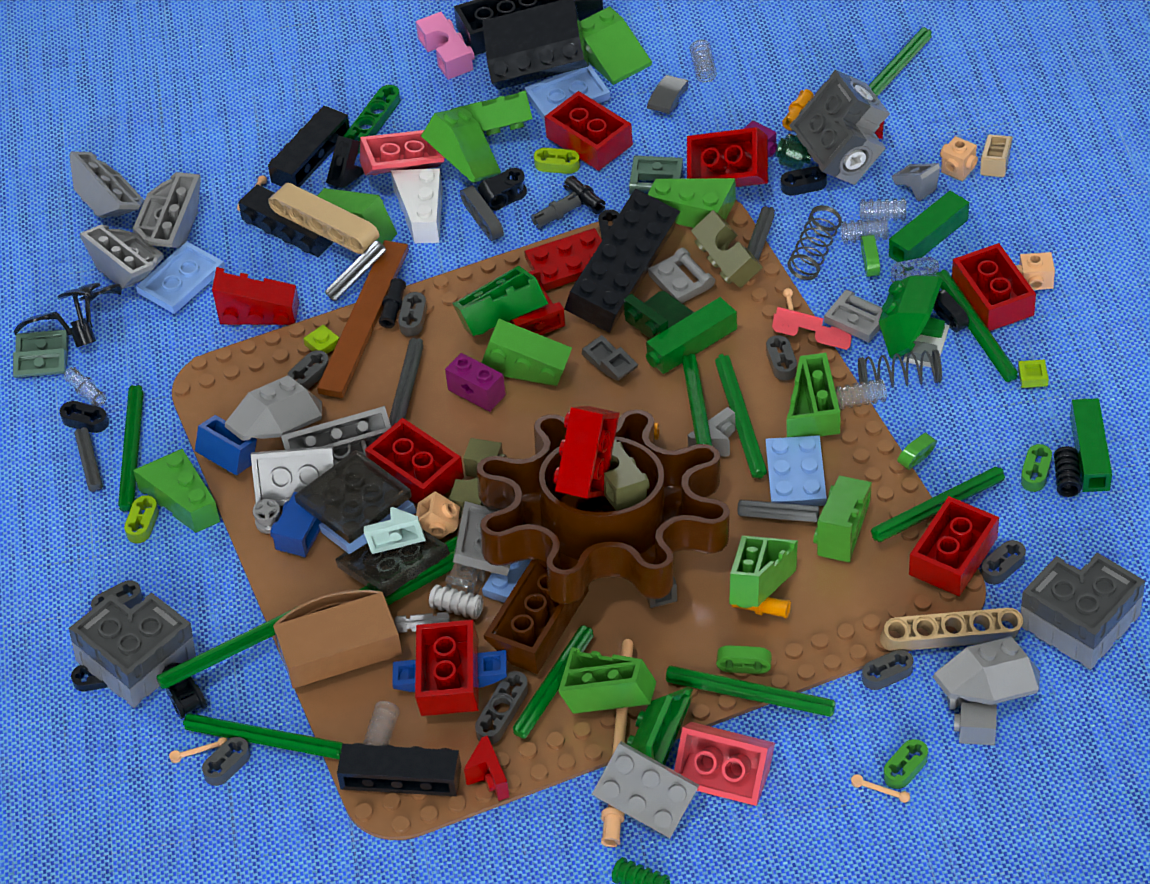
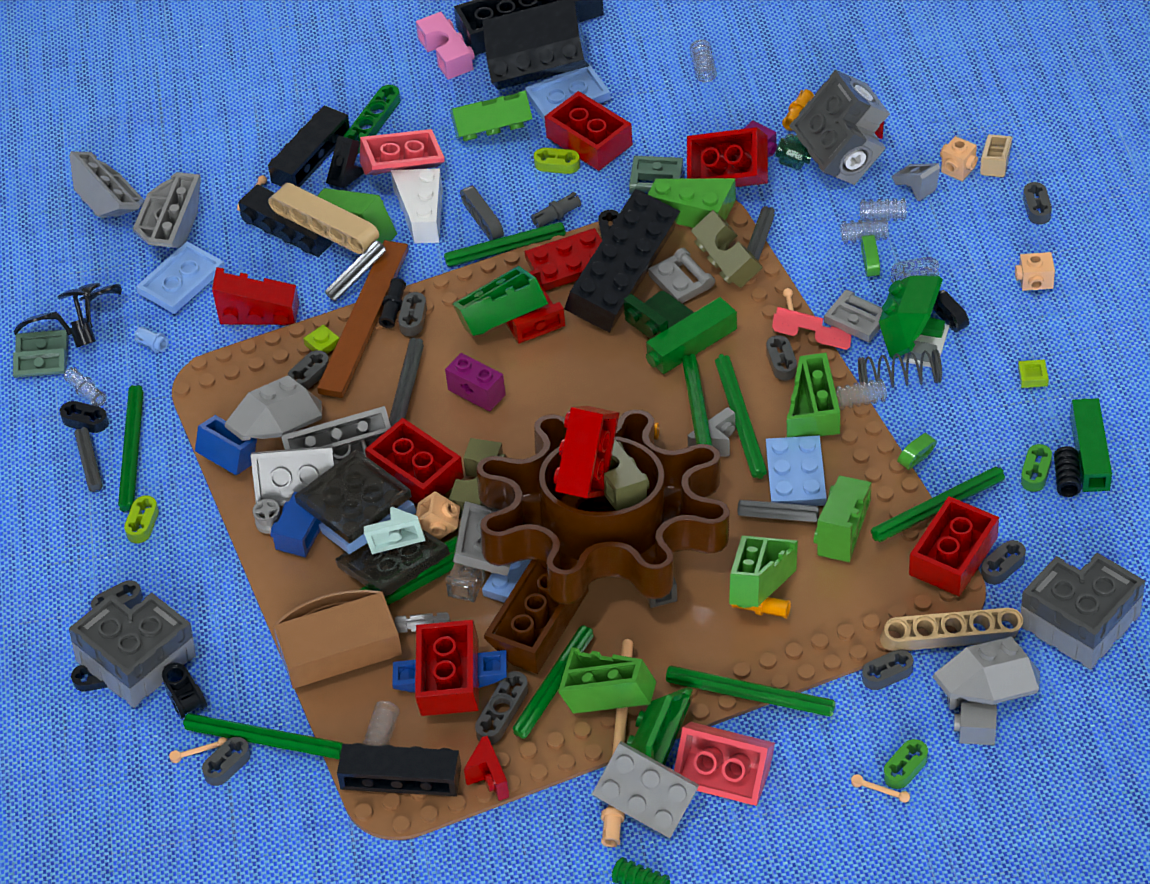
light grey wedge [80,224,164,289] -> none
bright green wedge [133,449,220,533] -> none
green axle [156,608,295,689] -> none
bright green slope [421,107,501,183] -> none
white piece [429,584,483,620] -> none
black piece [477,168,527,211] -> none
bright green wedge [481,319,572,386] -> none
black pin [563,176,606,214] -> none
bright green slope [580,6,652,85] -> none
dark grey slope [581,335,638,381] -> none
dark grey slope [647,75,689,114] -> none
bright green beam [716,645,772,674] -> none
black beam [781,166,827,196] -> none
dark grey piece [787,205,842,280] -> none
green axle [869,27,932,96] -> none
green brick [889,191,969,269] -> none
green axle [936,269,1018,382] -> none
red brick [952,243,1036,331] -> none
none -> light blue pin [134,327,168,353]
none -> green axle [444,222,566,267]
none -> dark grey beam [1023,182,1052,225]

